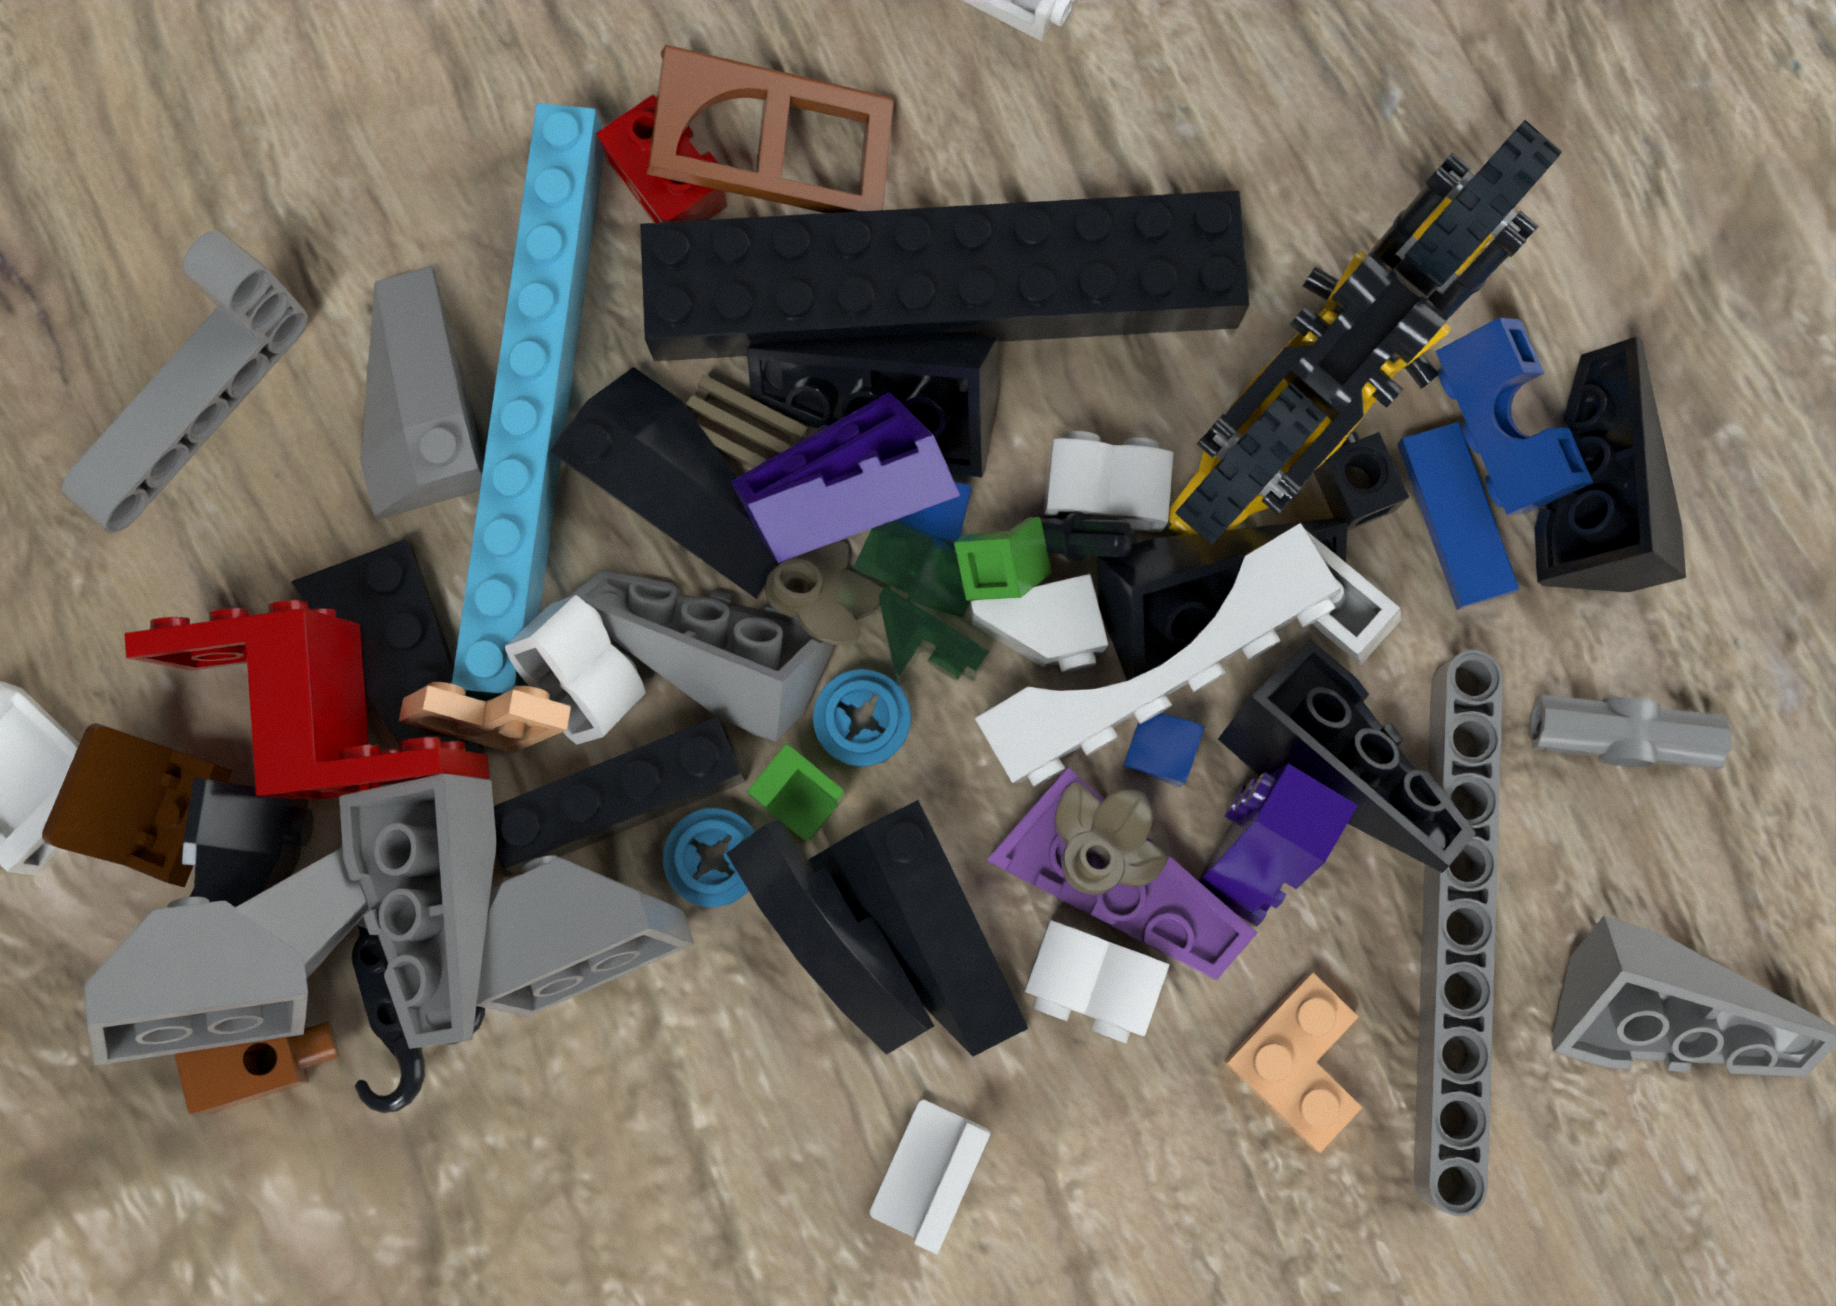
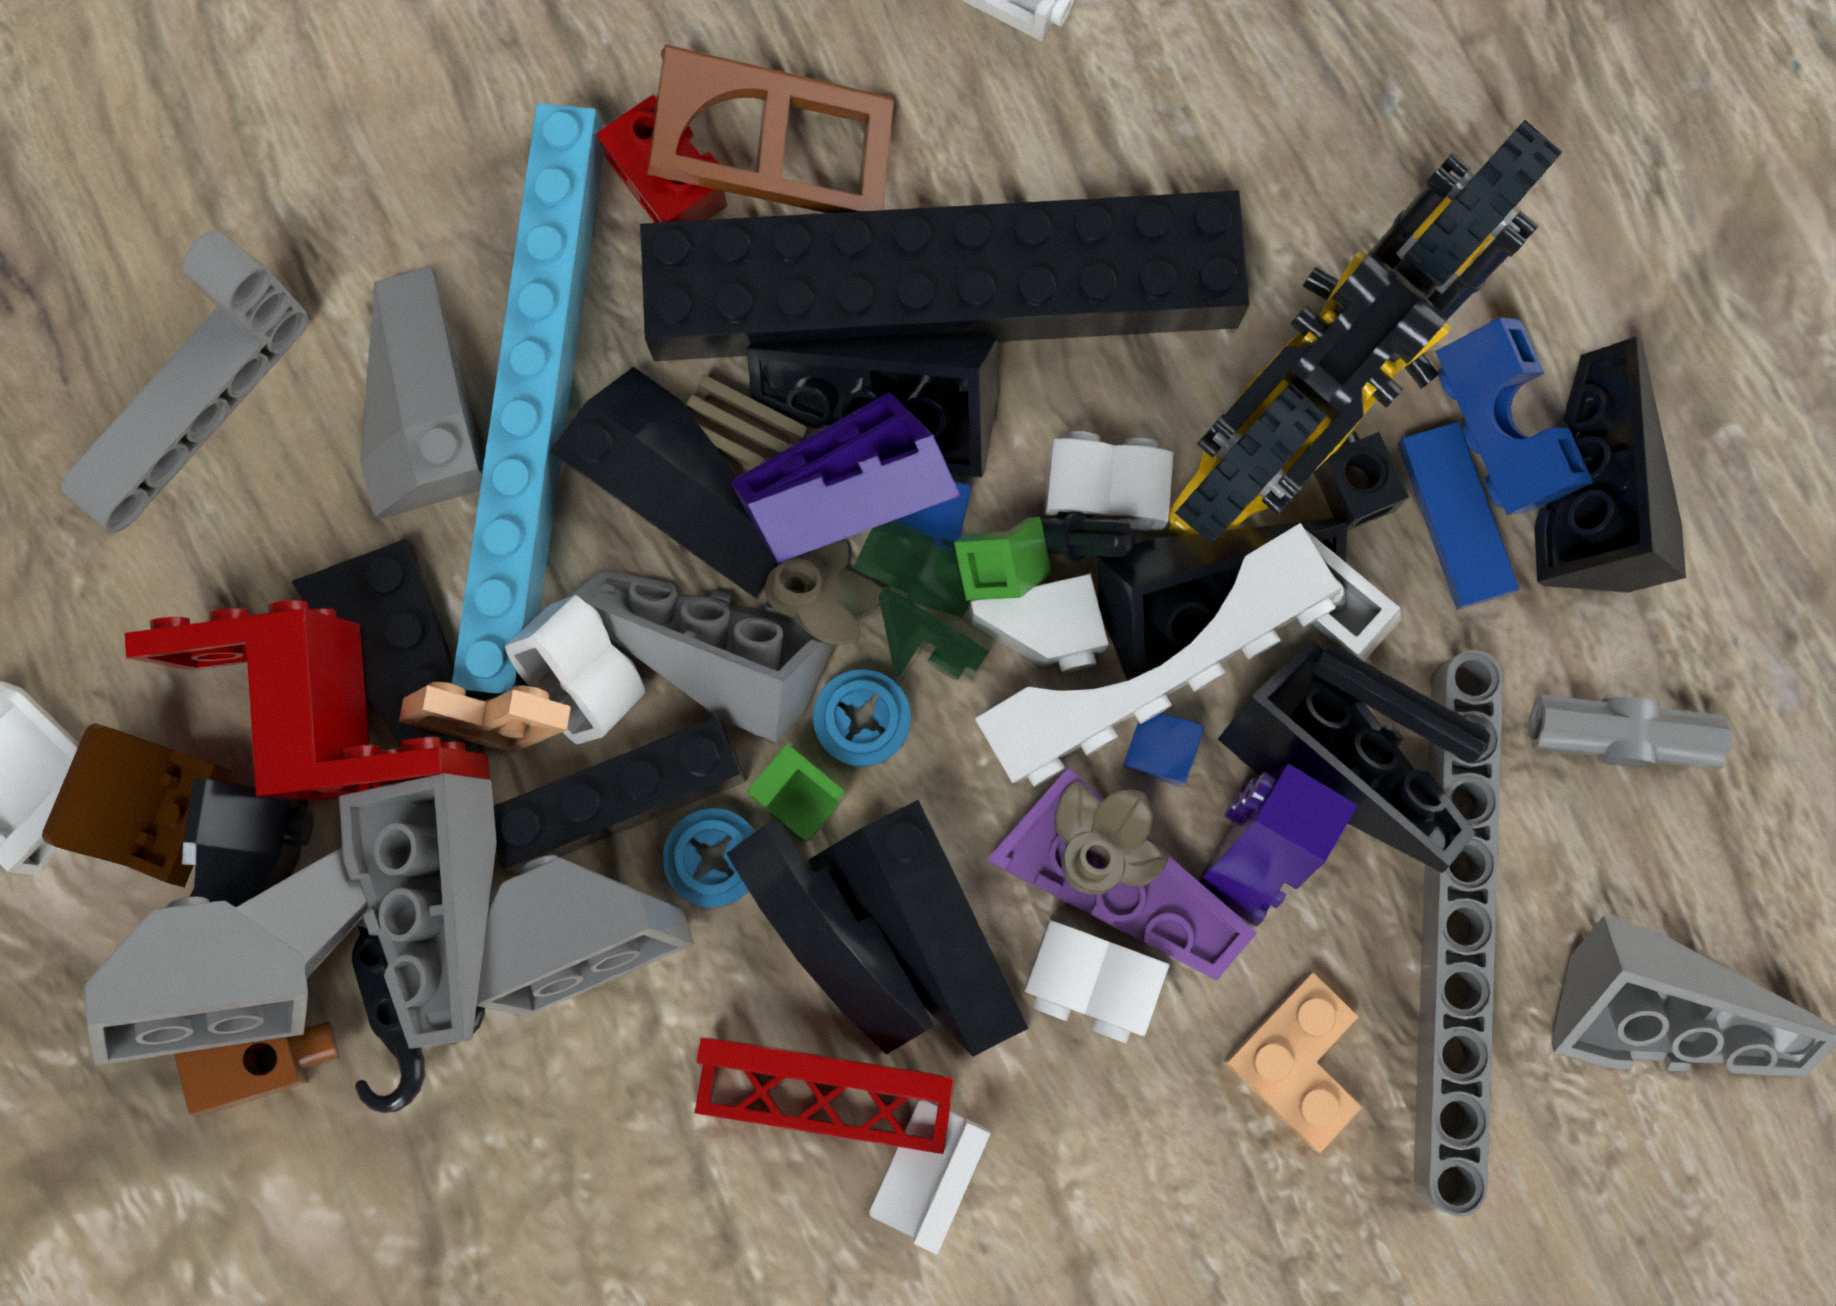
none -> red fence [694,1037,955,1154]
none -> black axle [1313,644,1491,764]

